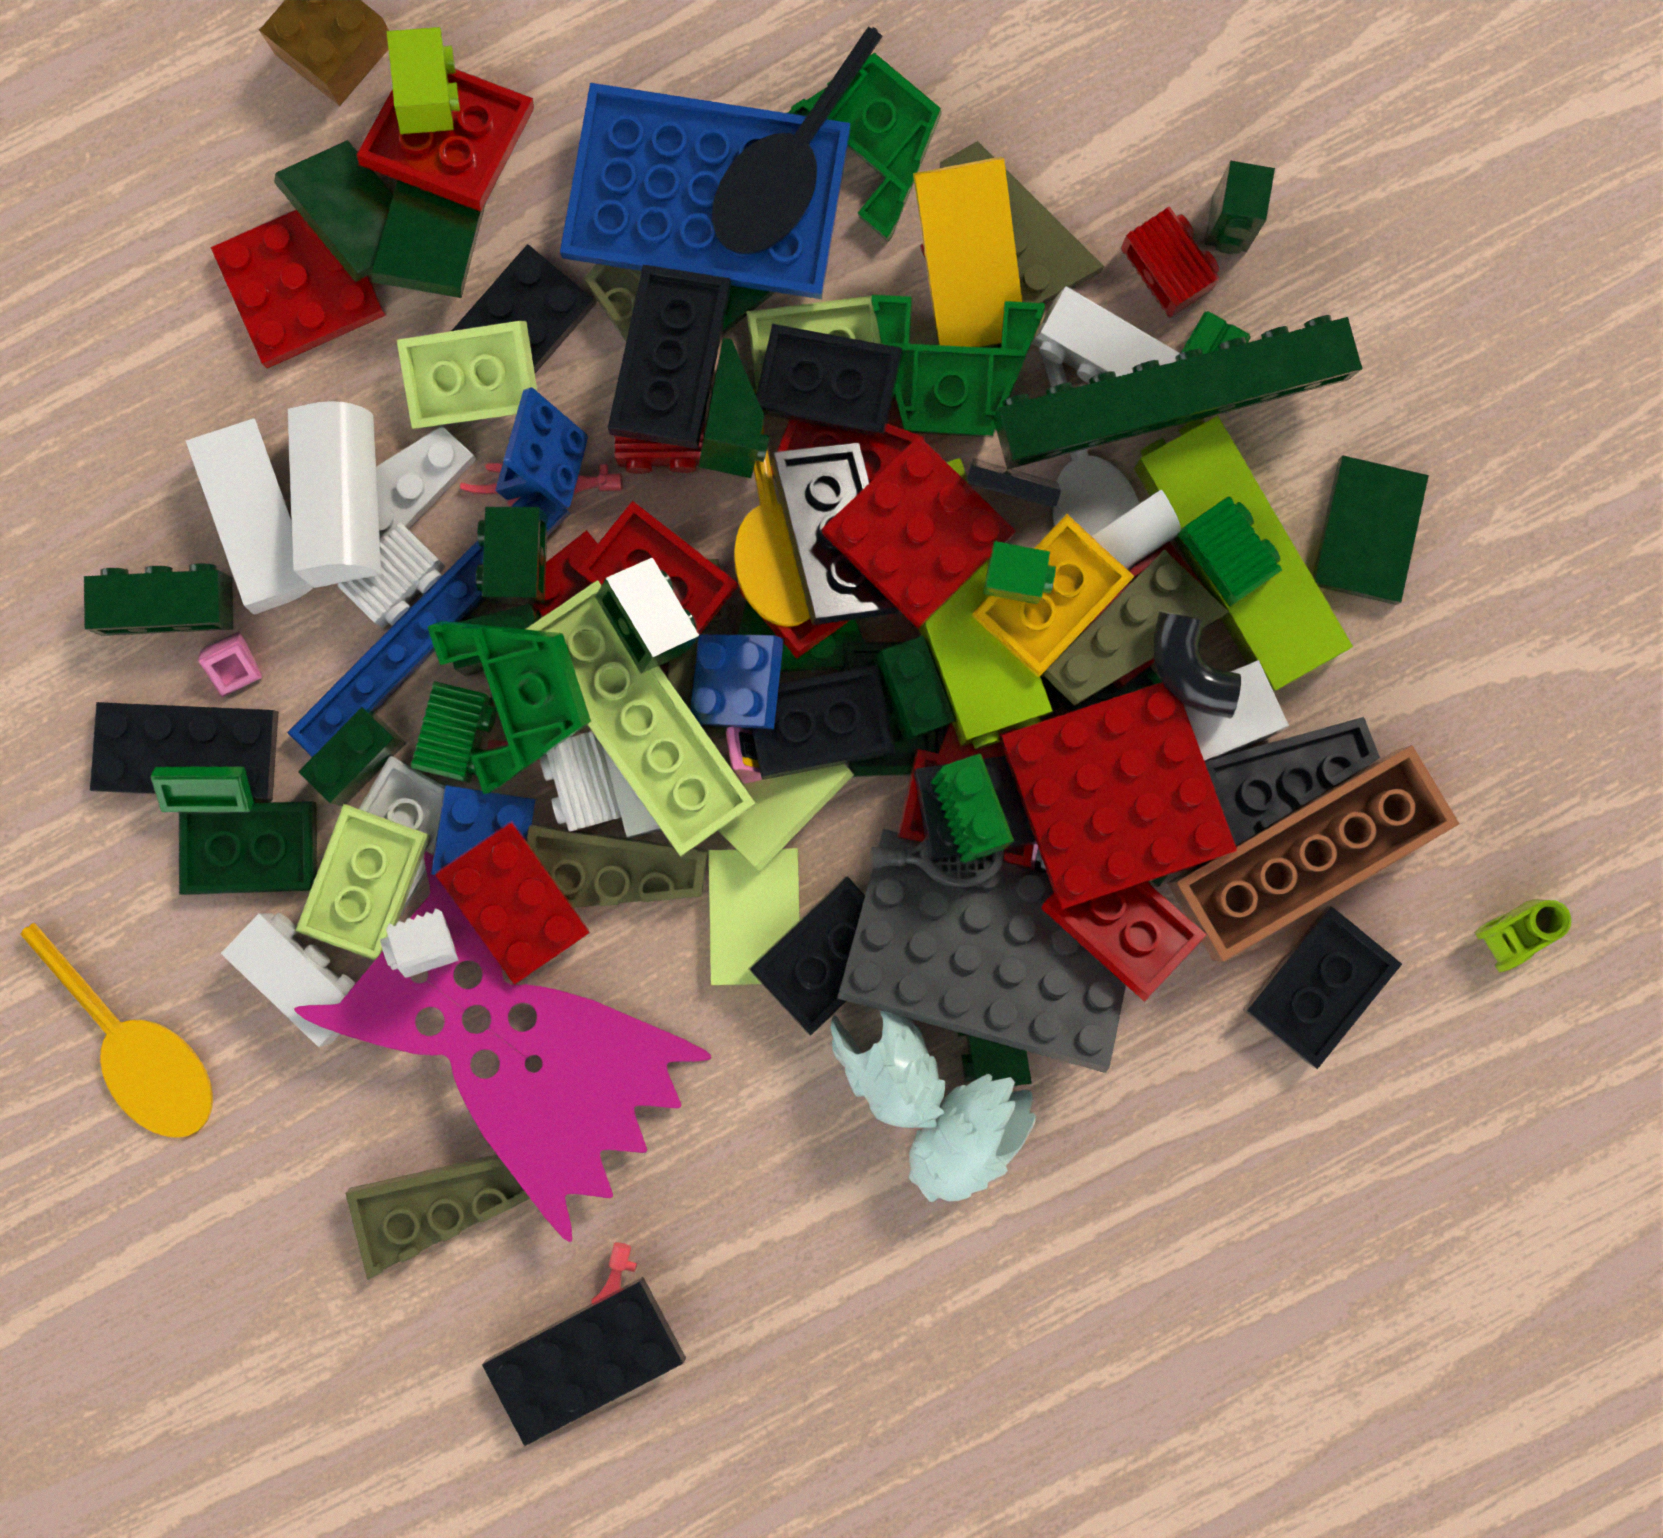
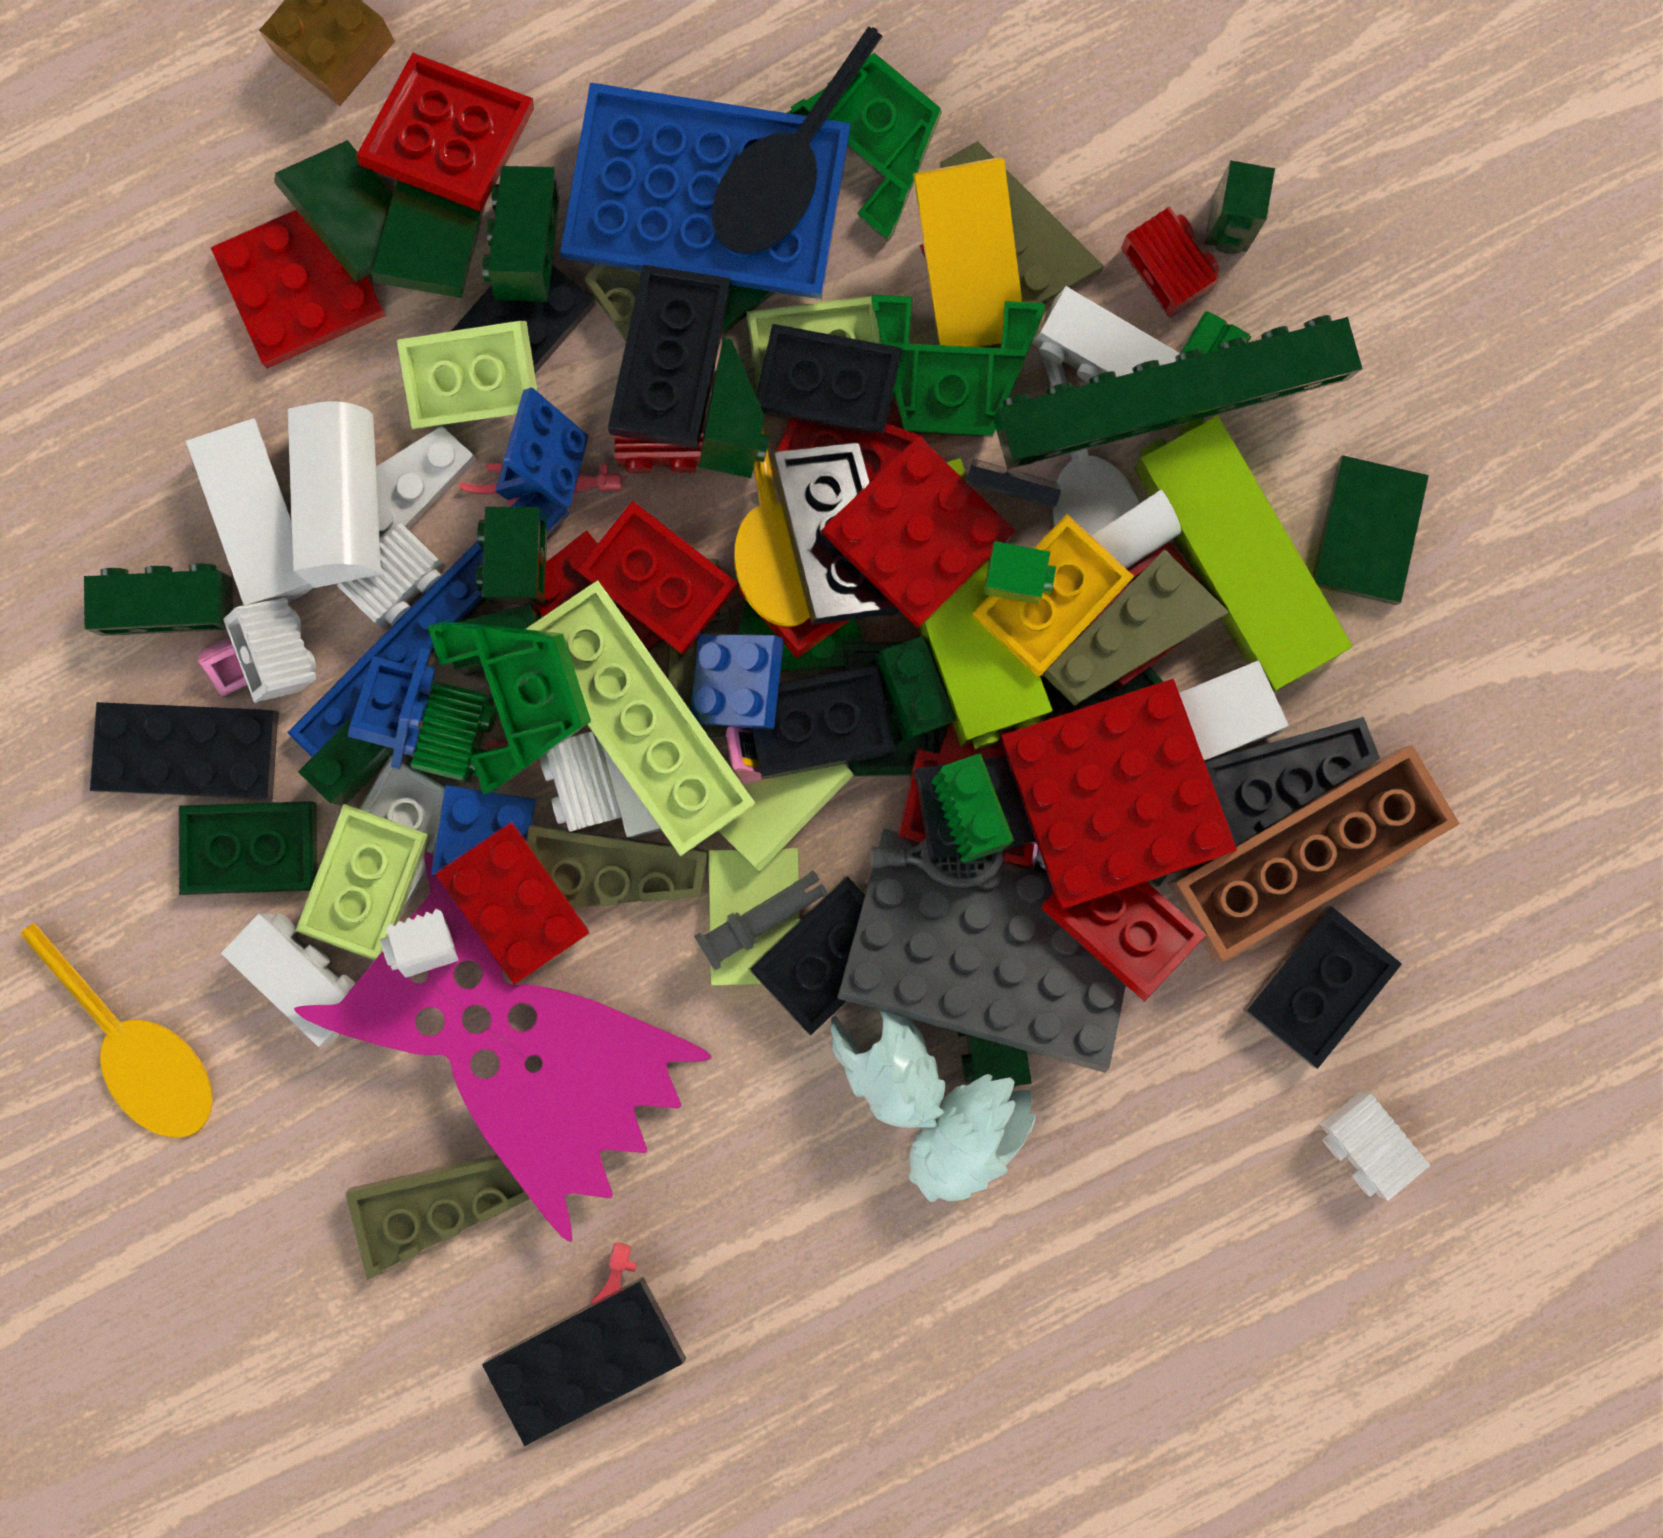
green tile [150,767,254,812] -> none
lime brick [387,27,460,134] -> none
brick [595,558,699,674] -> none
black cylinder [1154,611,1241,719] -> none
green brick [1178,496,1282,607] -> none
lime piece [1474,899,1571,972] -> none
none -> white brick [223,597,316,703]
none -> blue bracket [348,648,435,769]
none -> dark green brick [482,166,560,302]
none -> dark grey pin [694,870,828,971]
none -> white brick [1320,1090,1430,1201]

